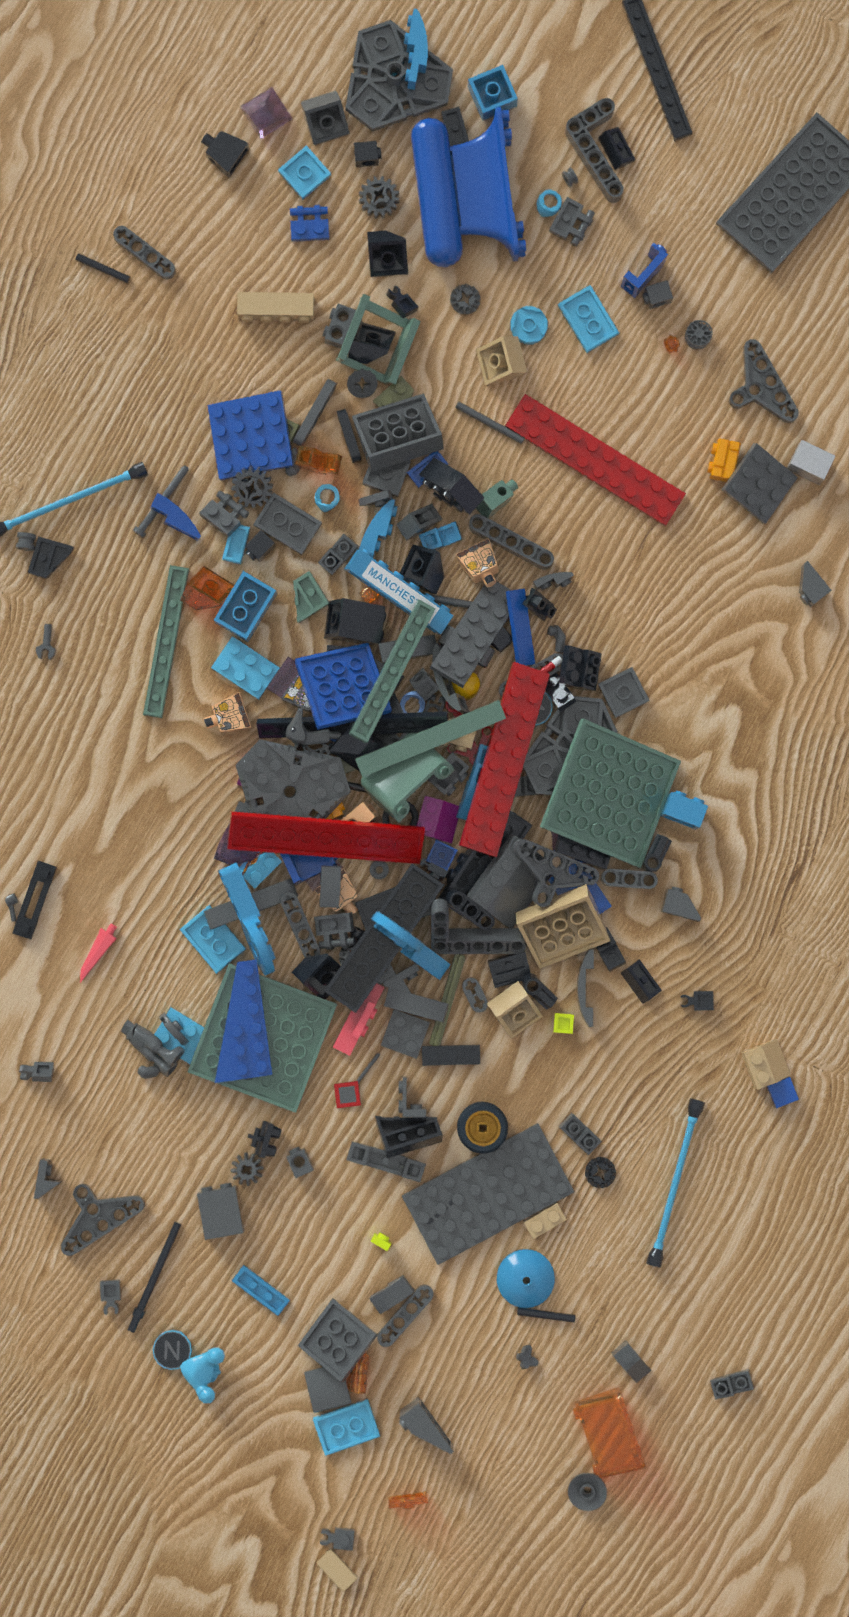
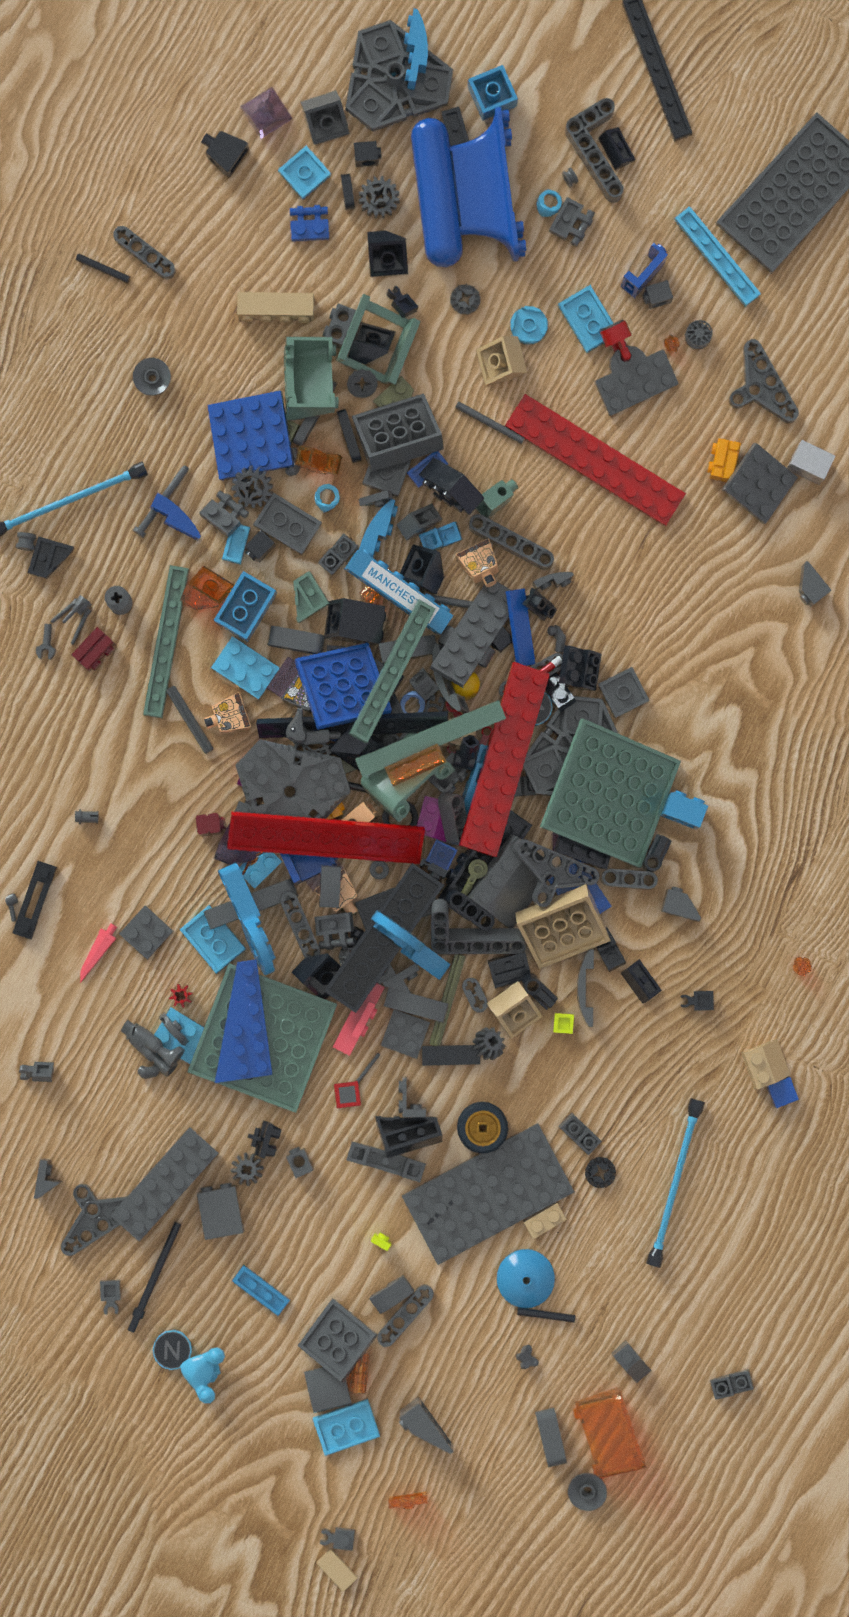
none -> dark grey plant [51,595,92,645]
none -> dark red brick [71,627,115,672]
none -> dark grey pin [75,809,99,824]
none -> dark grey piece [105,586,133,615]
none -> dark grey brick [110,1127,219,1242]
none -> dark grey plate [119,905,174,960]
none -> dark grey dish [133,358,171,396]
none -> dark grey axle [166,686,213,754]
none -> red gear [169,984,193,1008]
none -> dark red brick [195,813,226,837]
none -> dark grey beam [267,626,325,654]
none -> sand green windscreen [284,337,339,420]
none -> black beam [341,173,355,210]
none -> clear orange plate [385,743,446,786]
none -> dark grey beam [438,792,467,846]
none -> black piece [453,735,479,770]
none -> olive plate [461,859,488,896]
none -> dark grey gear [472,1027,506,1060]
none -> dark grey beam [535,1408,567,1468]
none -> dark grey plate [594,319,679,416]
none -> medium azure plate [674,206,761,307]
none -> clear orange plate [793,957,812,976]

